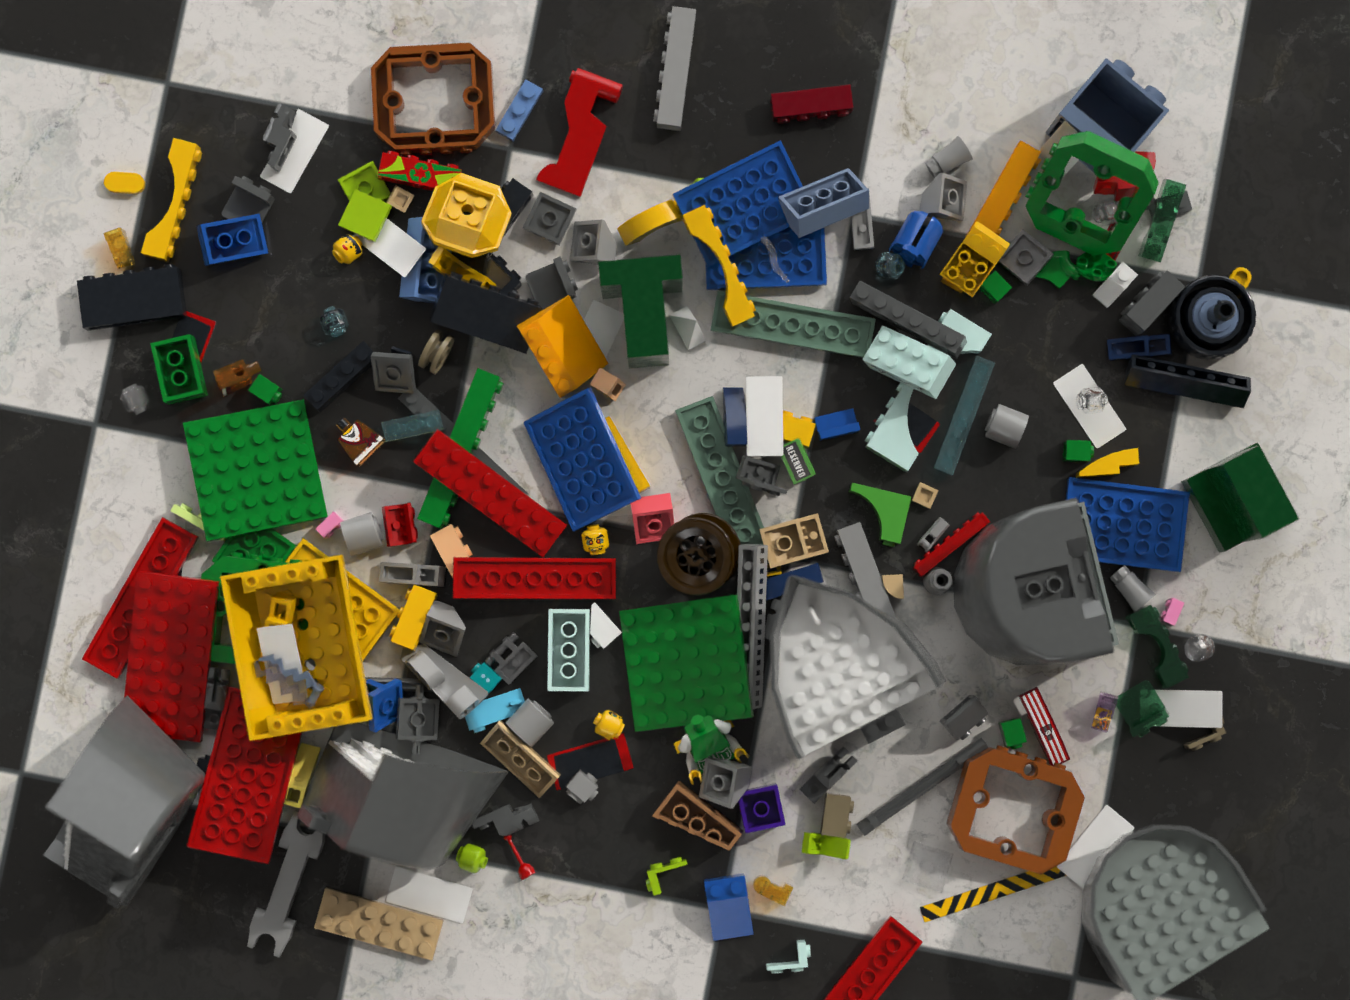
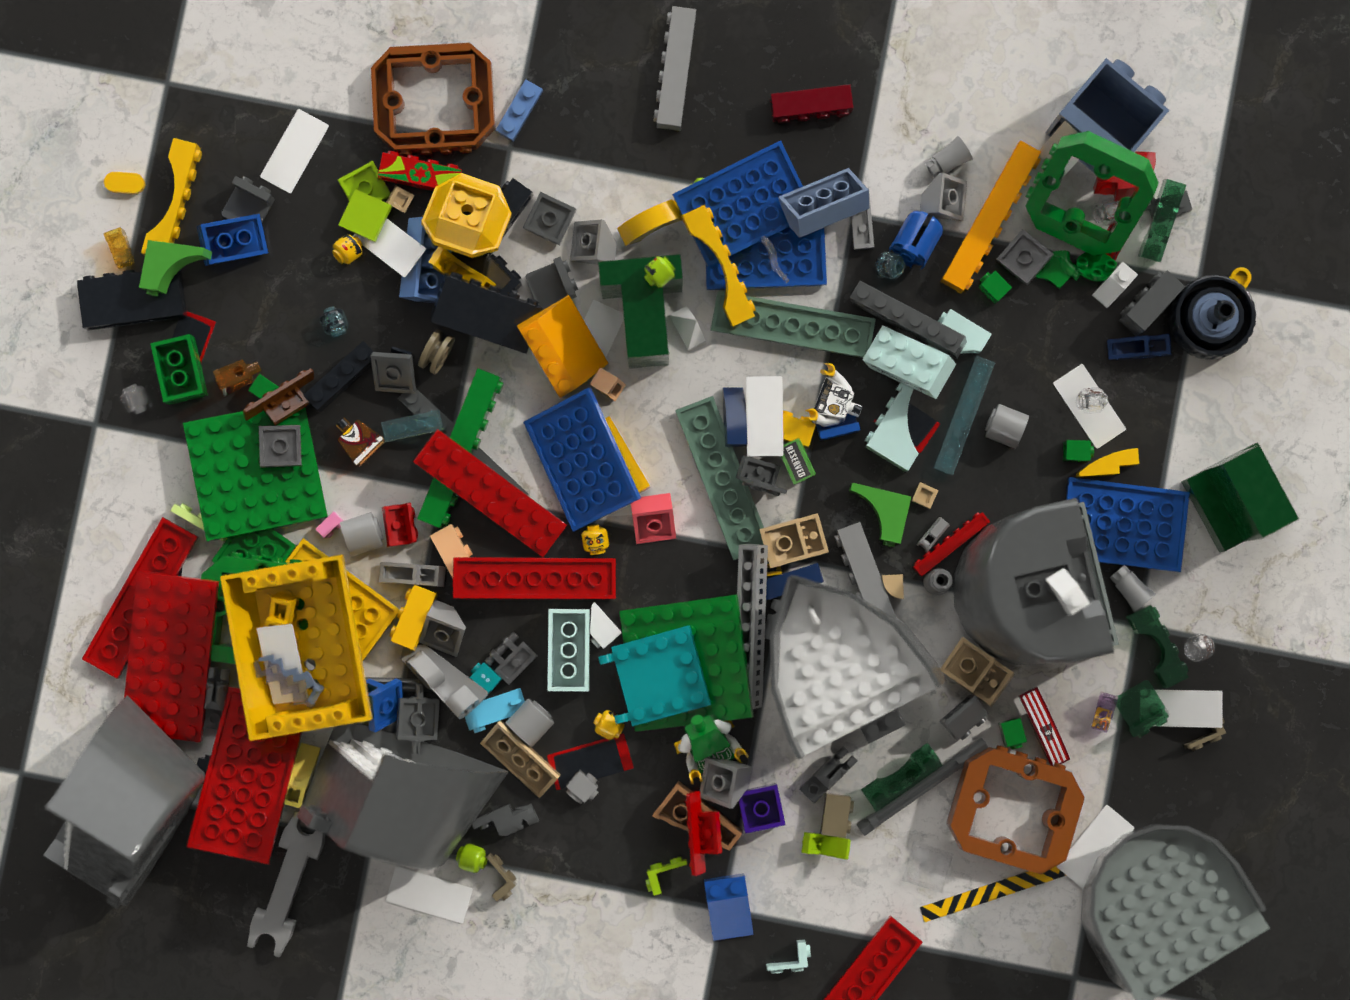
dark grey plate [263,103,297,172] -> none
tan plate [314,887,444,960] -> none
red hinge [503,835,536,881] -> none
red door [536,68,623,197] -> none
dark brown wheel [657,513,740,595] -> none
clear yellow leg [753,875,793,906] -> none
yellow slope [939,221,1010,297] -> none
black brick [1125,354,1251,408] -> none
bright pink piece [1160,598,1184,626] -> none
none -> bright green arch [139,240,212,296]
none -> reddish brown bracket [243,368,314,426]
none -> flat silver plate [259,425,302,468]
none -> dark tan bracket [486,853,517,902]
none -> teal plate [598,625,712,726]
none -> lime head [644,257,676,287]
none -> red bracket [685,791,722,876]
none -> torso [804,363,862,427]
none -> clear green arch [861,743,942,812]
none -> tan slope [940,637,1015,708]
none -> white slope [1045,568,1090,615]

